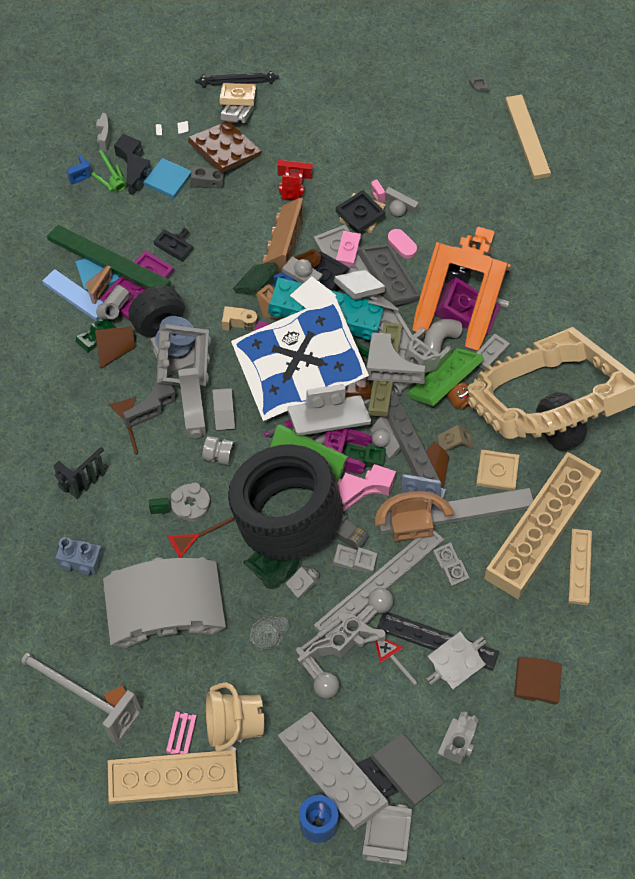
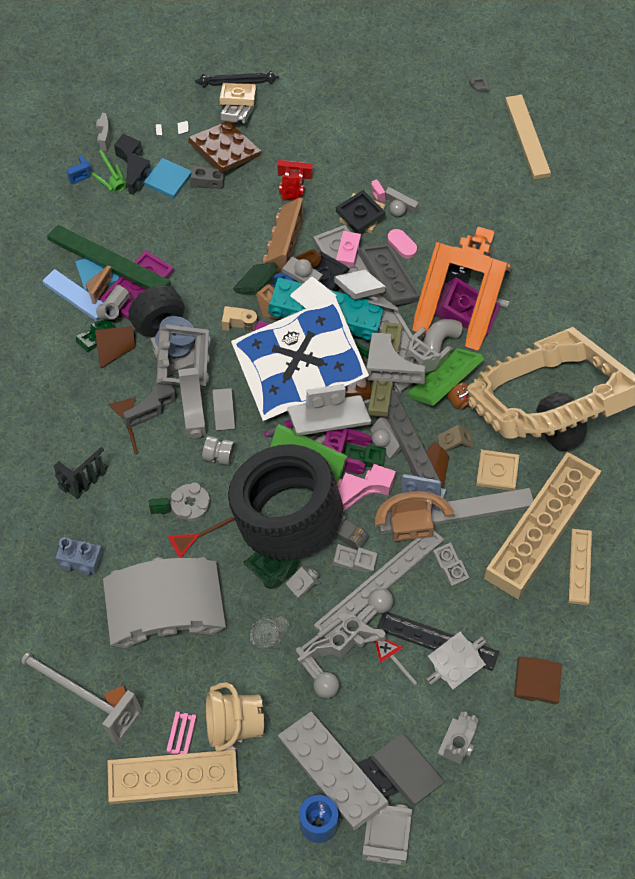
black plate [154,228,193,262] -> none
light grey plate [477,334,510,371] -> none

